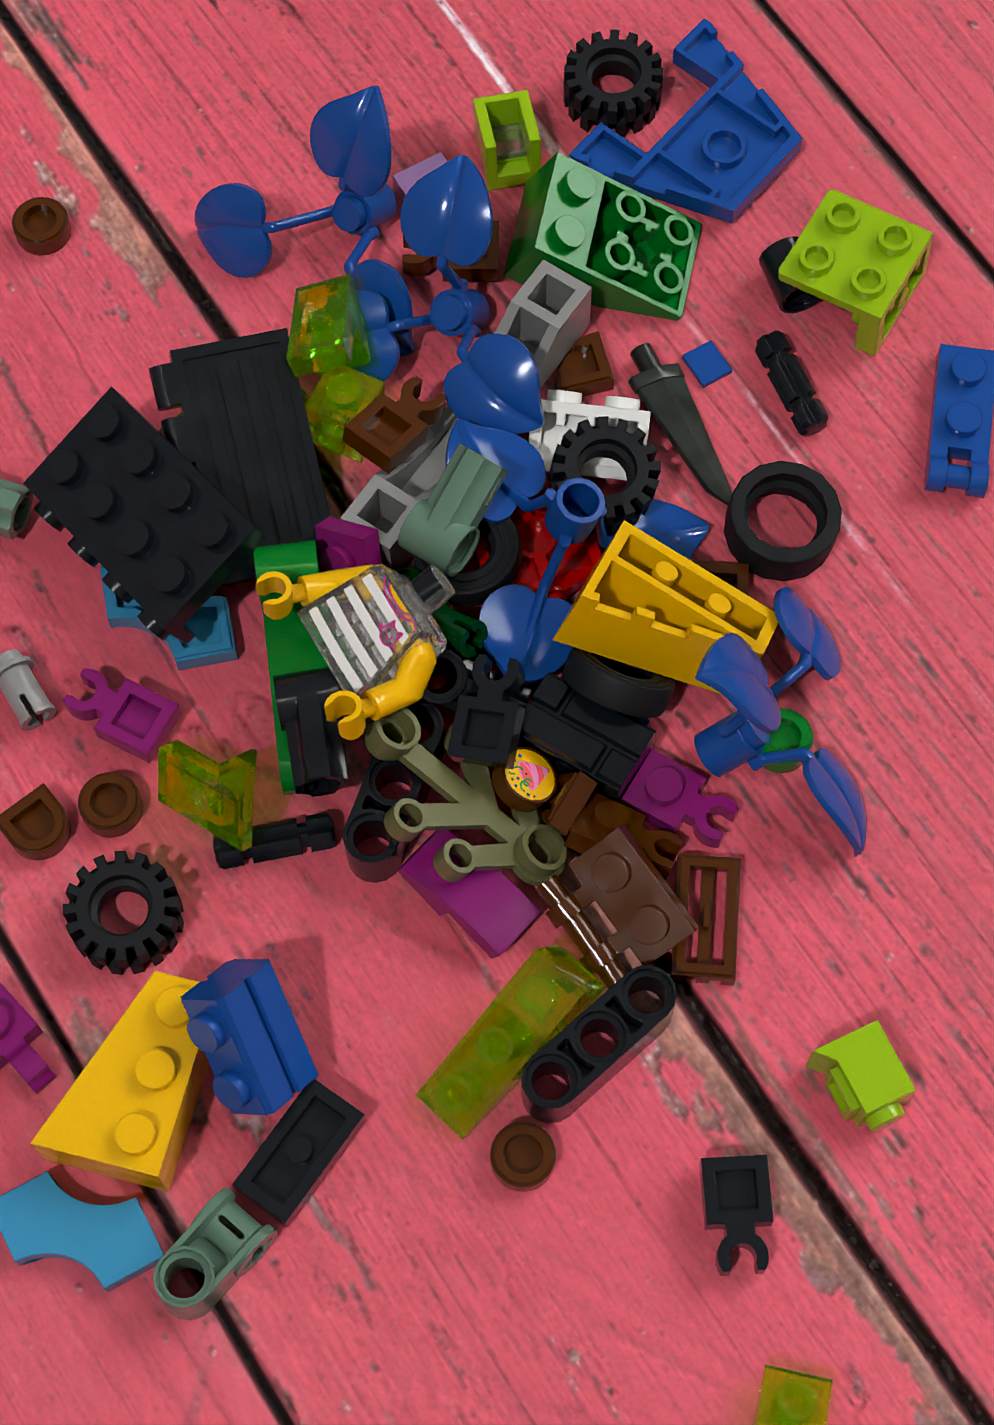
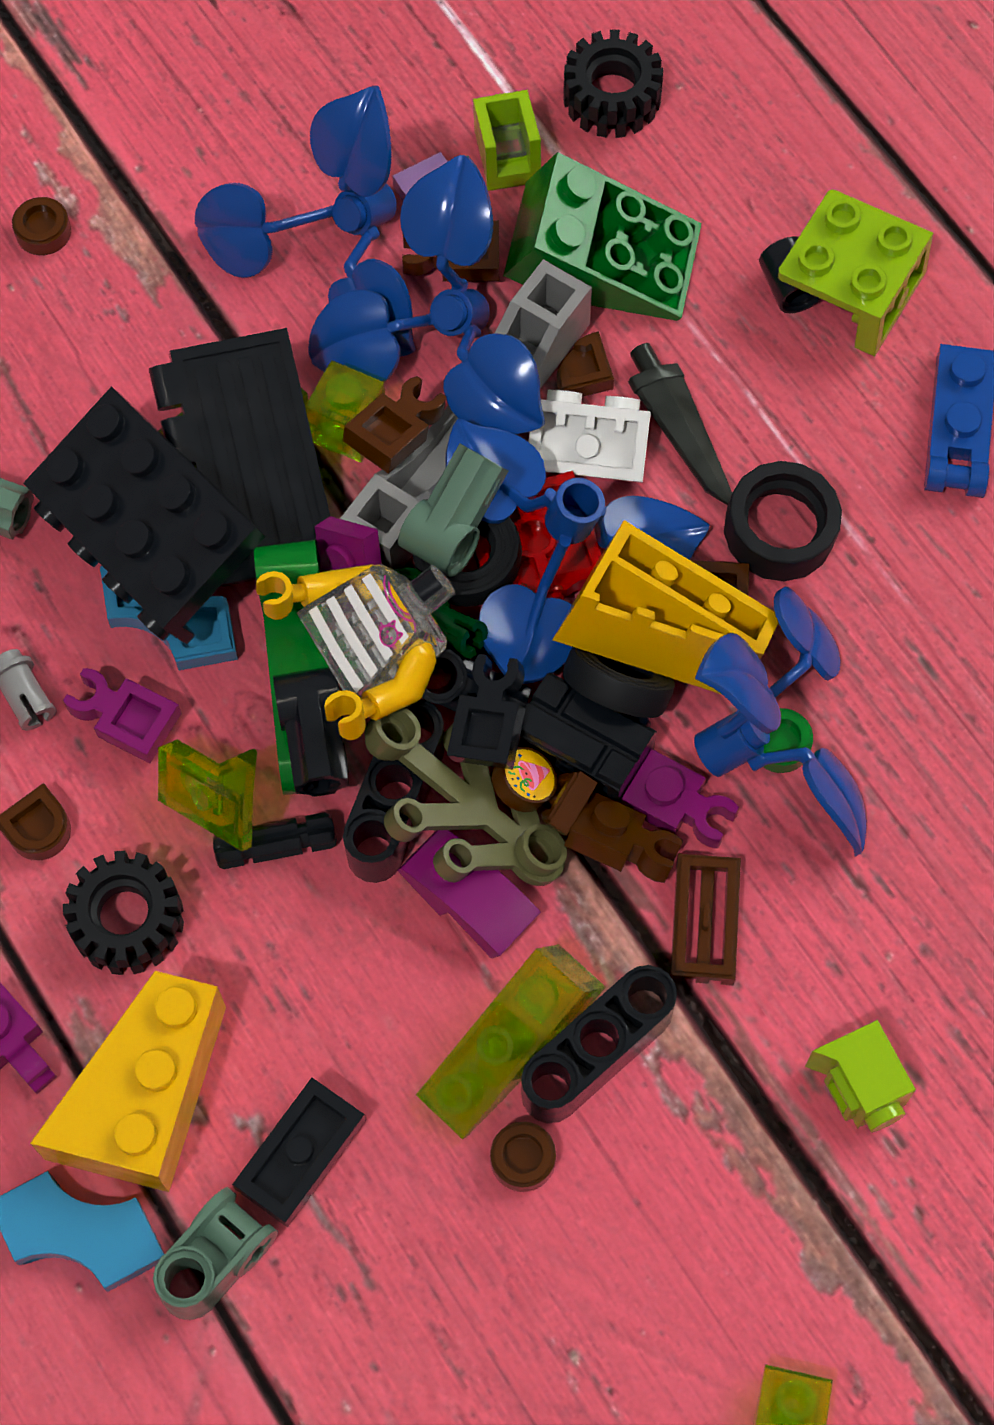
reddish brown tile [78,772,143,838] -> none
blue brick [180,959,319,1116] -> none
clear neon green slope [286,274,370,377] -> none
reddish brown plate [535,824,699,989] -> none
black tyre [548,416,661,534] -> none
blue wing [569,18,803,223] -> none
blue window [682,340,732,388] -> none
black plate [699,1155,773,1276] -> none
black axle [755,330,828,436] -> none

